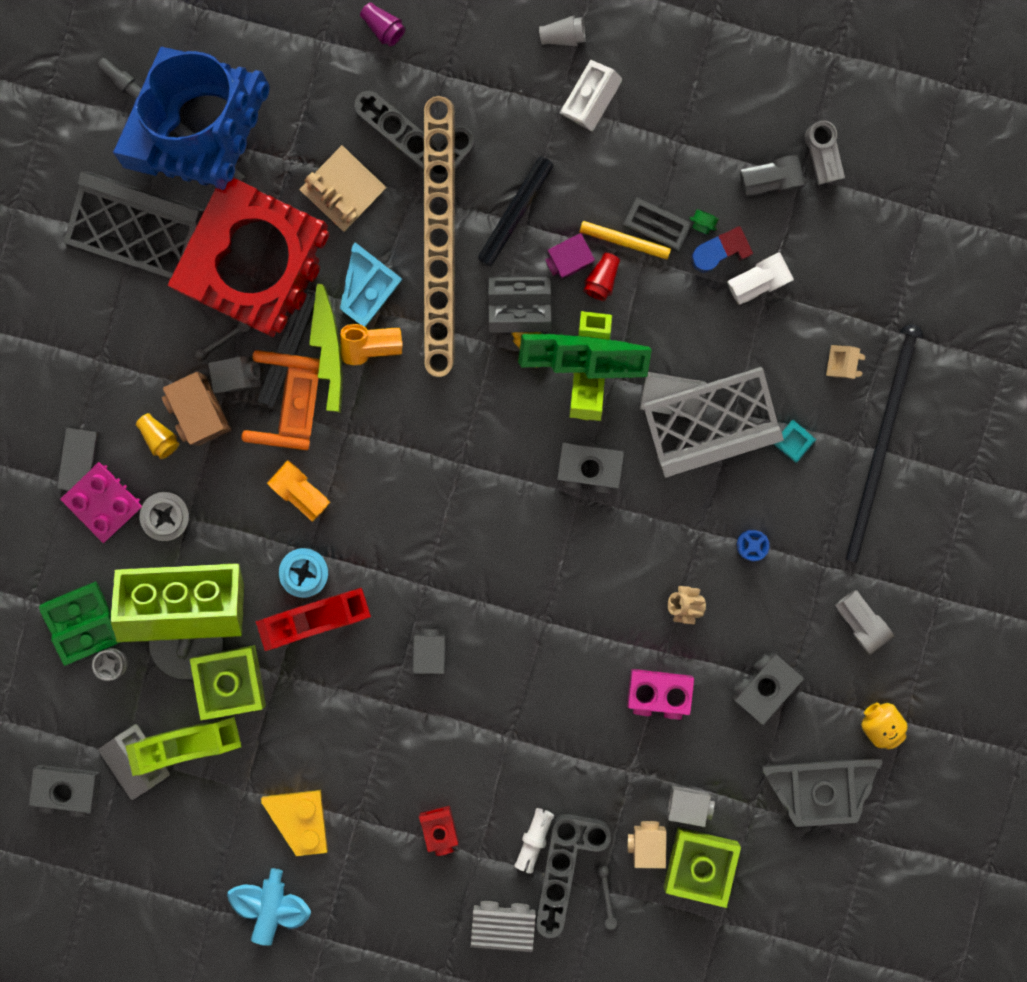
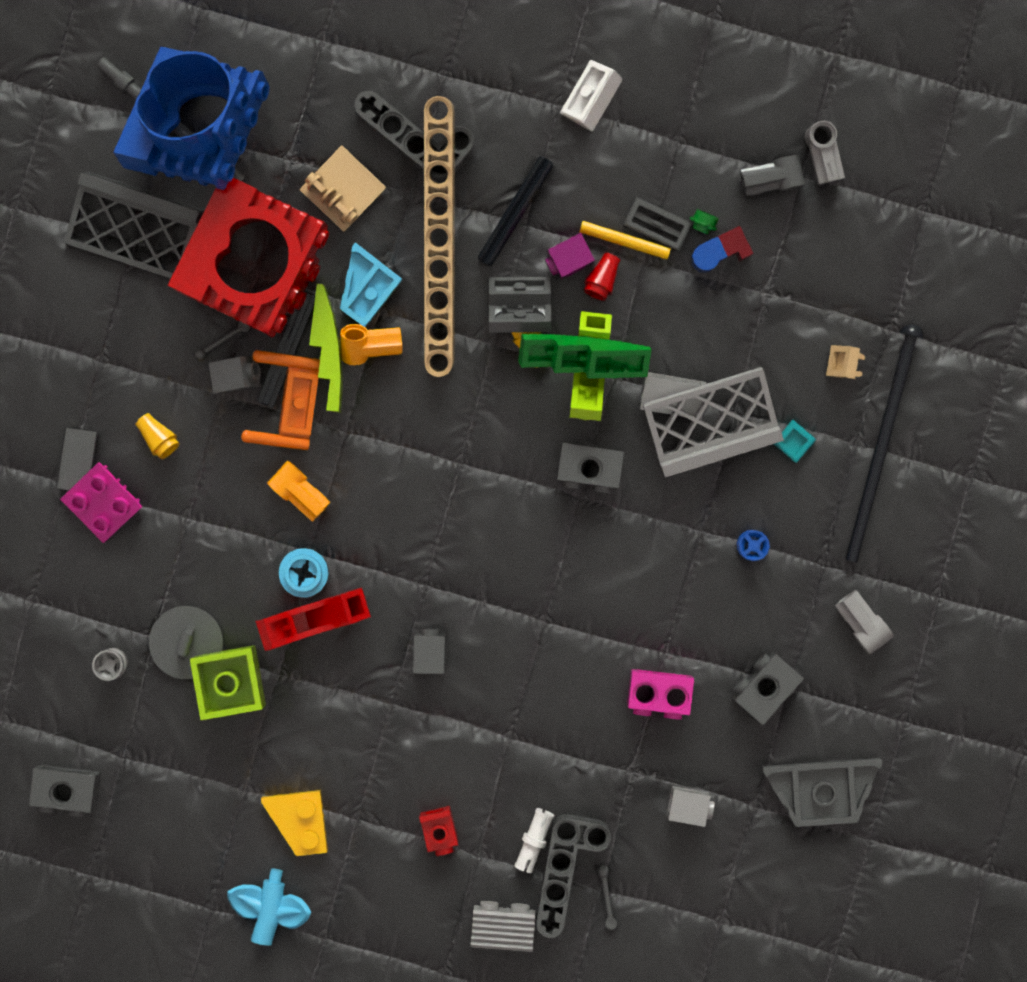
green slope [39,581,120,666] -> none
light grey panel [98,724,170,800] -> none
lime brick [110,564,244,642] -> none
lime arch [125,717,241,776] -> none
light grey gear [140,492,190,541] -> none
medium nougat brick [162,372,232,446] -> none
magenta cone [360,2,406,47] -> none
light grey cone [539,15,586,46] -> none
tan brick [628,821,666,868] -> none
lime brick [663,827,741,908] -> none
tan gear [668,586,706,625] -> none
white piece [727,252,794,305] -> none
yellow head [861,703,908,750] -> none

